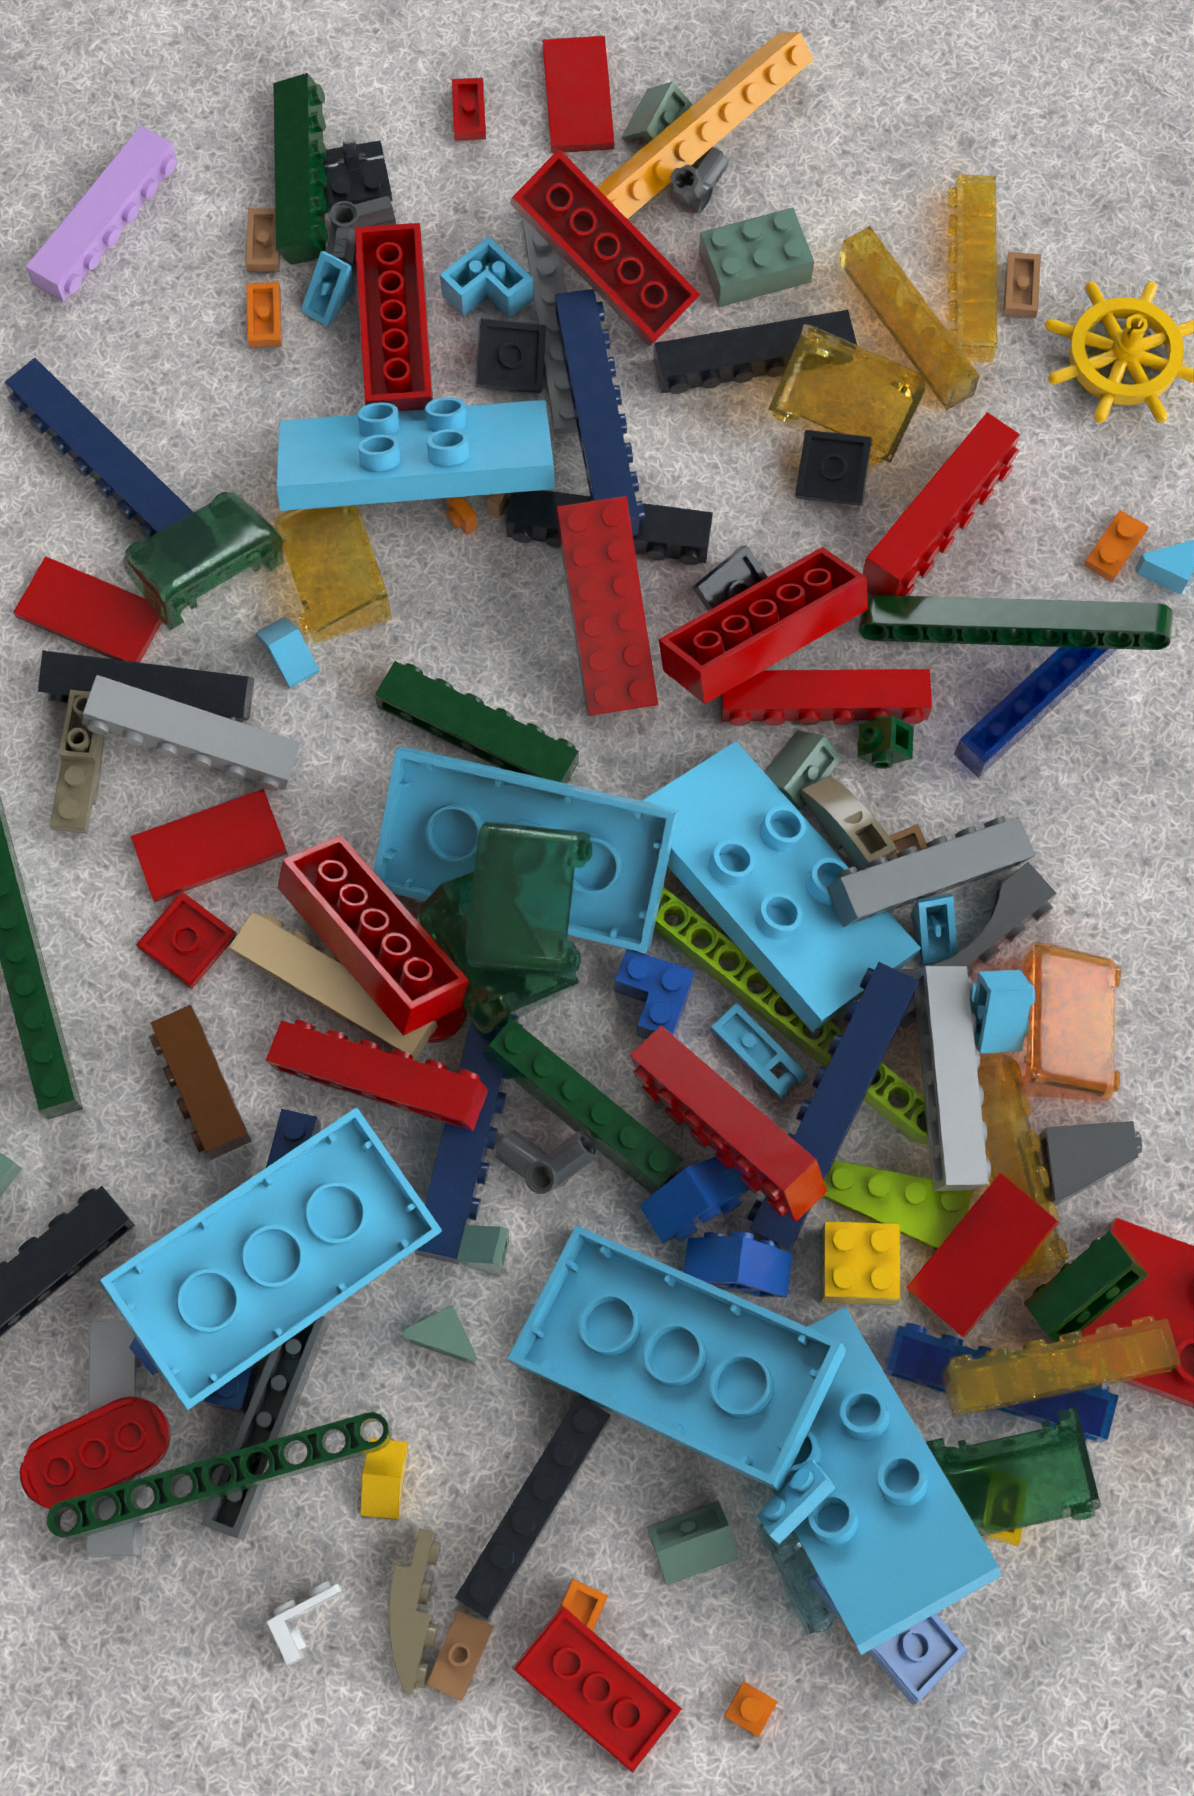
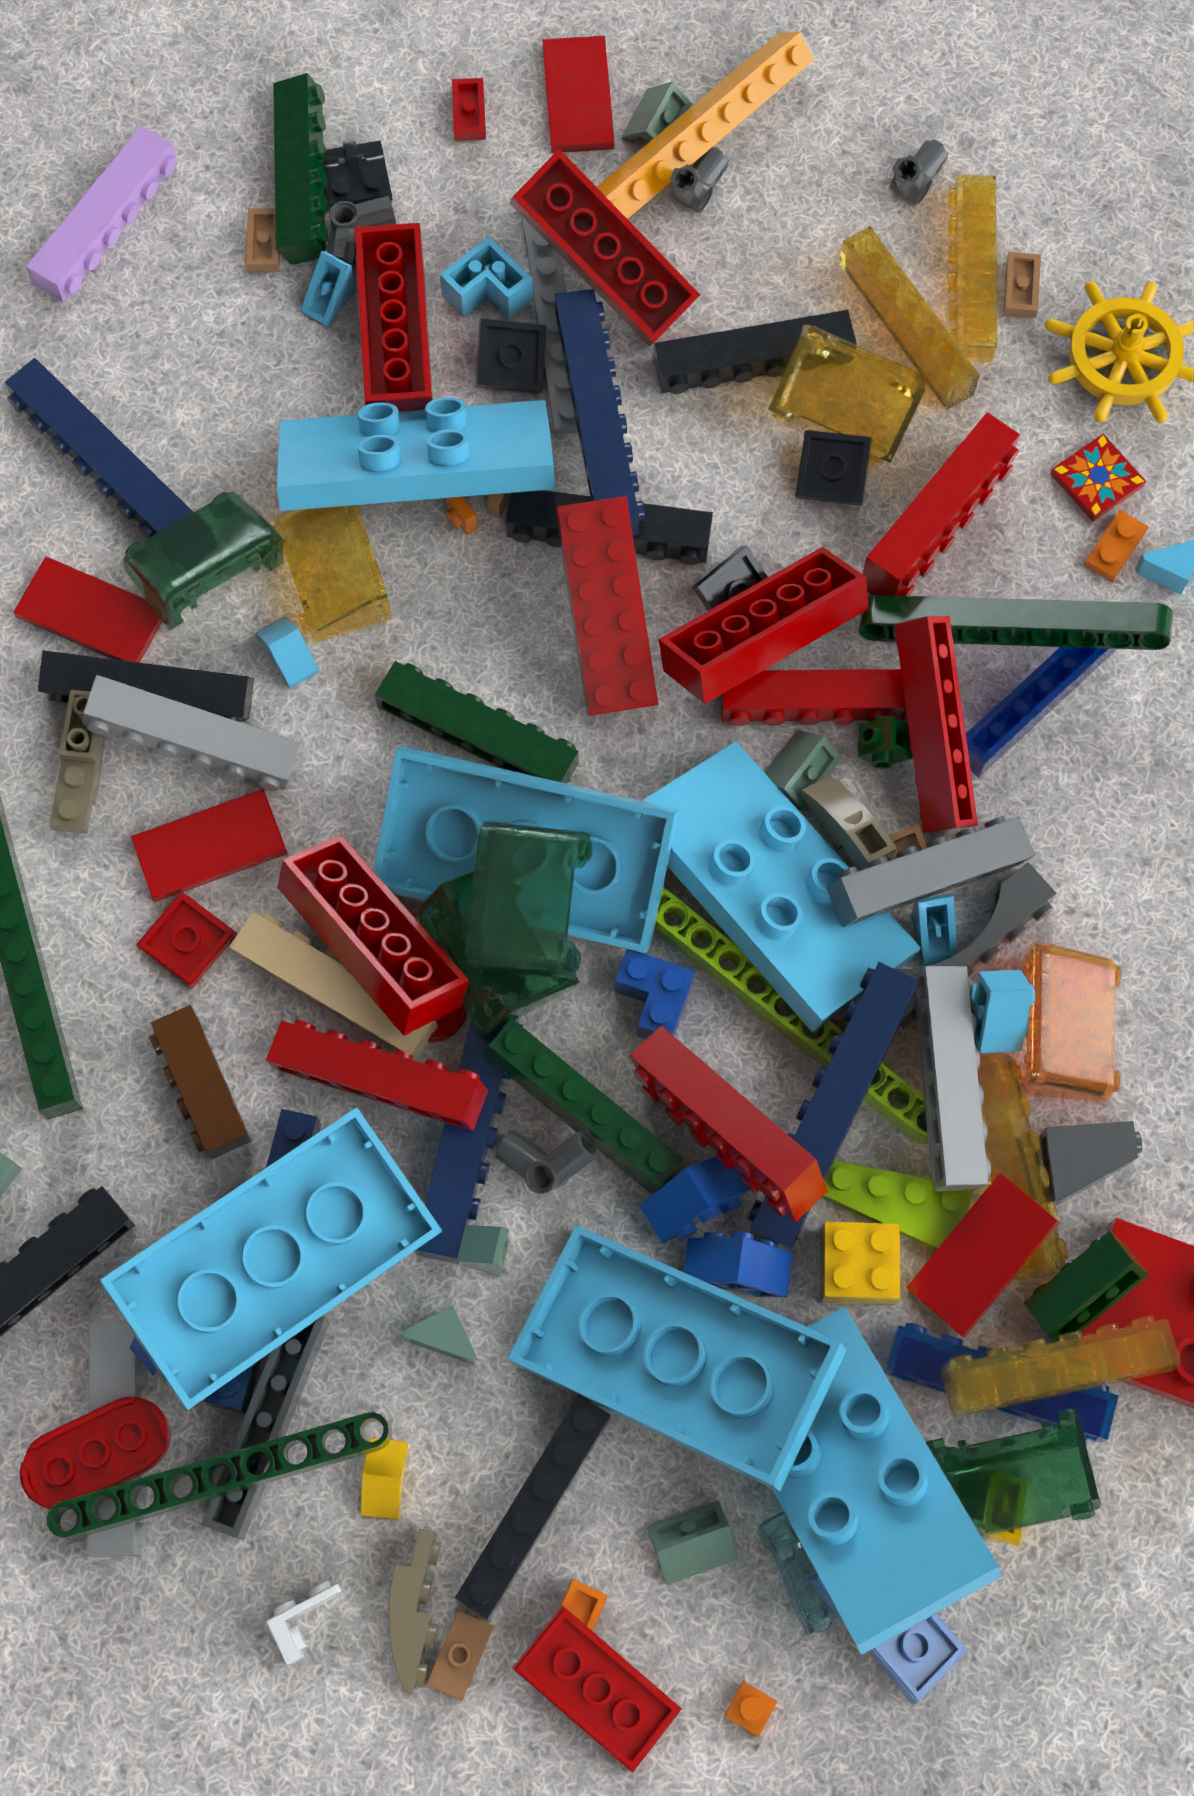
orange plate [246,282,282,348] -> none
sand green brick [699,207,814,307] -> none
medium azure plate [711,1003,807,1101] -> none
medium azure plate [757,1460,836,1544] -> none
none -> dark grey piece [890,139,949,204]
none -> red brick [895,616,978,833]
none -> tile [1050,433,1146,522]

